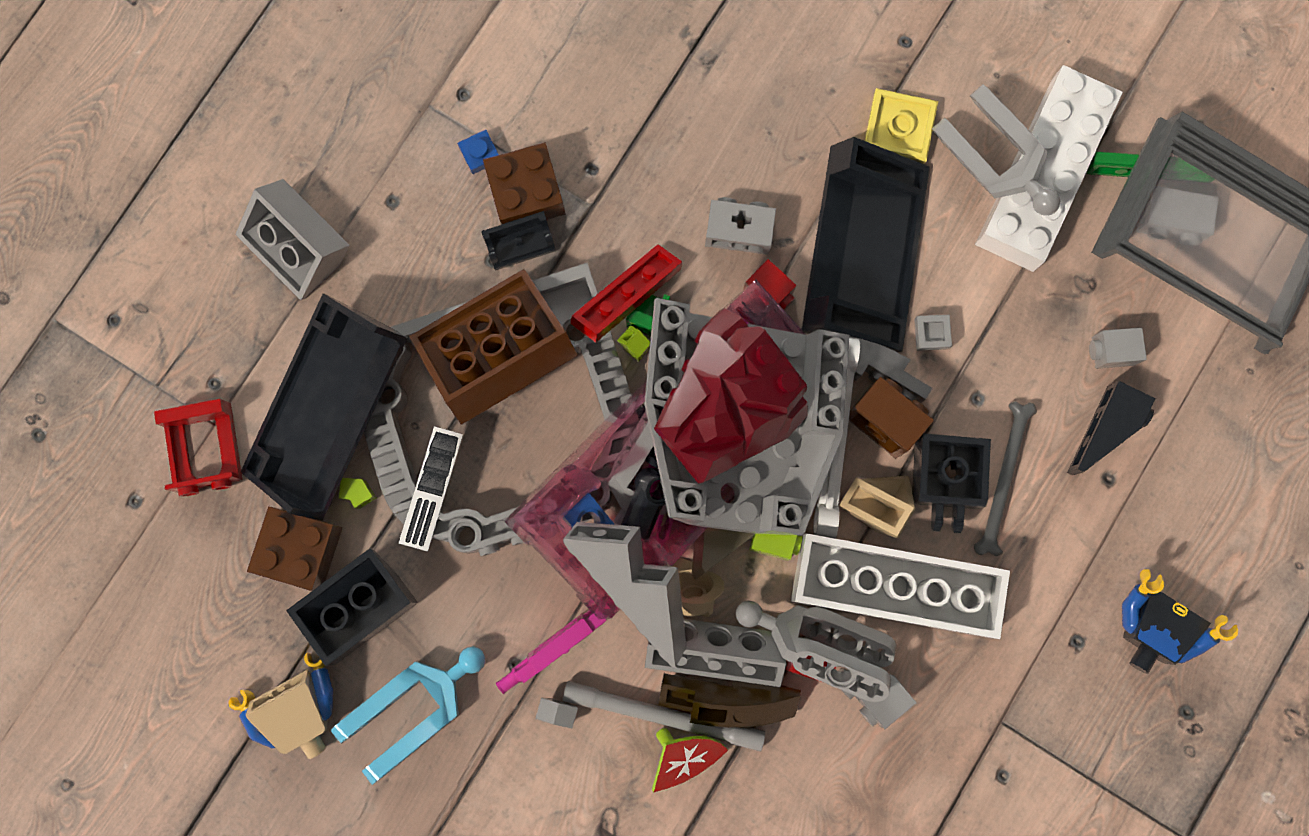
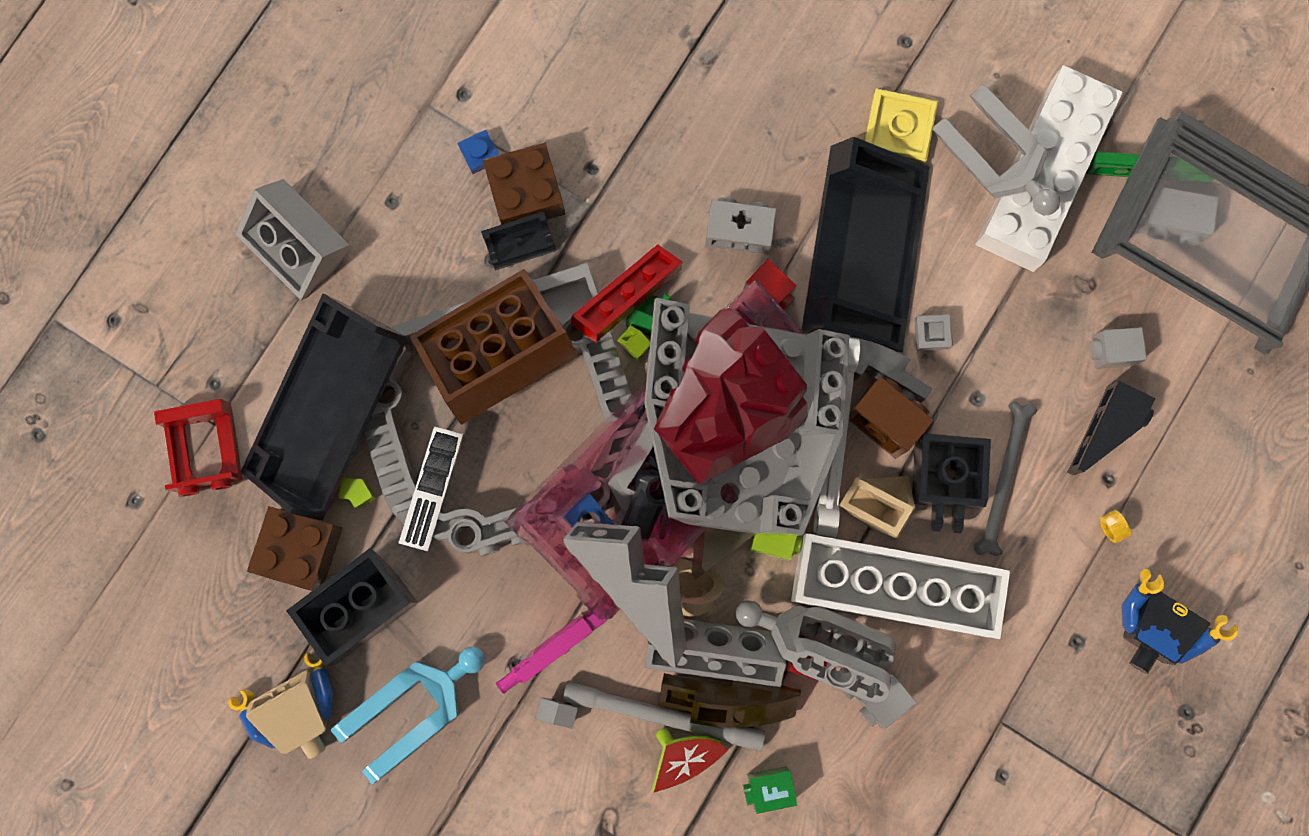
none -> green brick [743,766,798,814]
none -> yellow axle [1099,510,1131,543]

